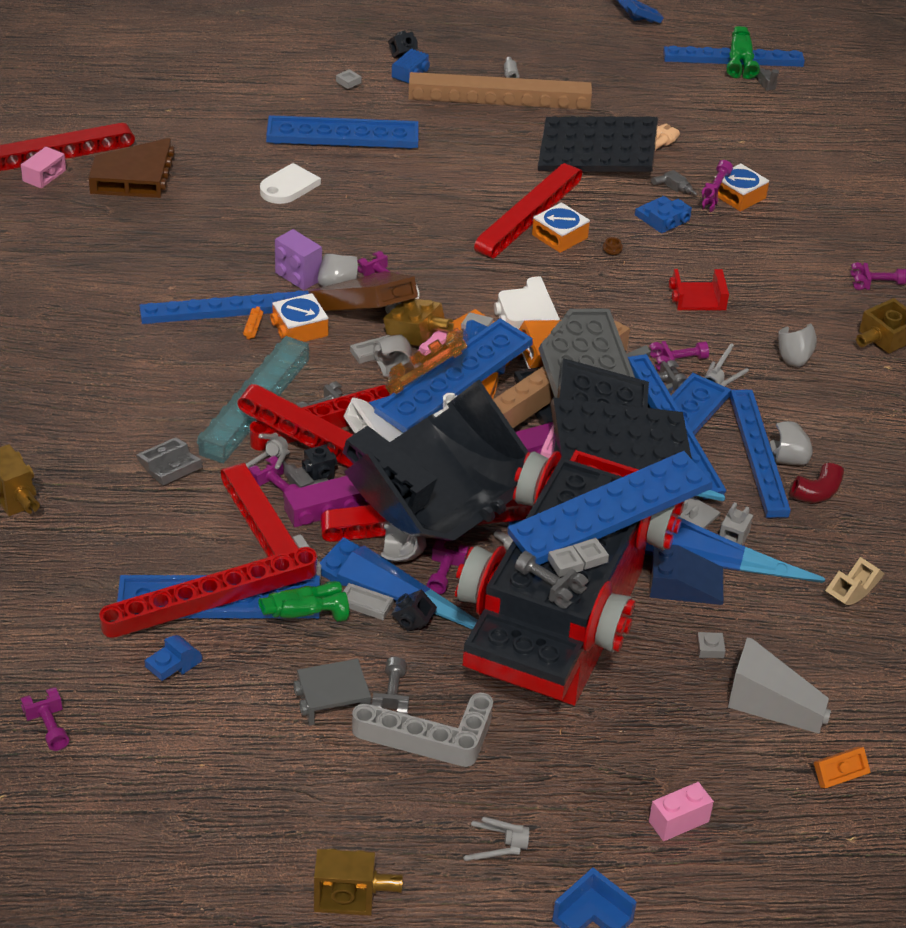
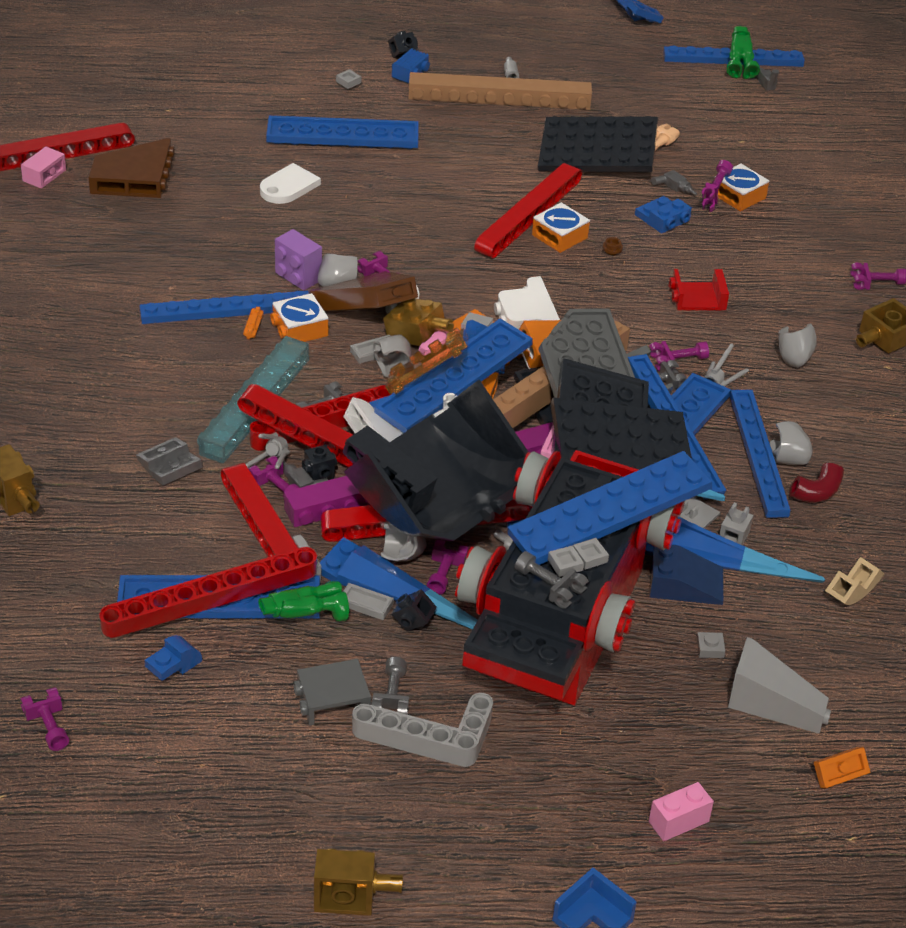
light grey plant [463,817,529,861] -> none

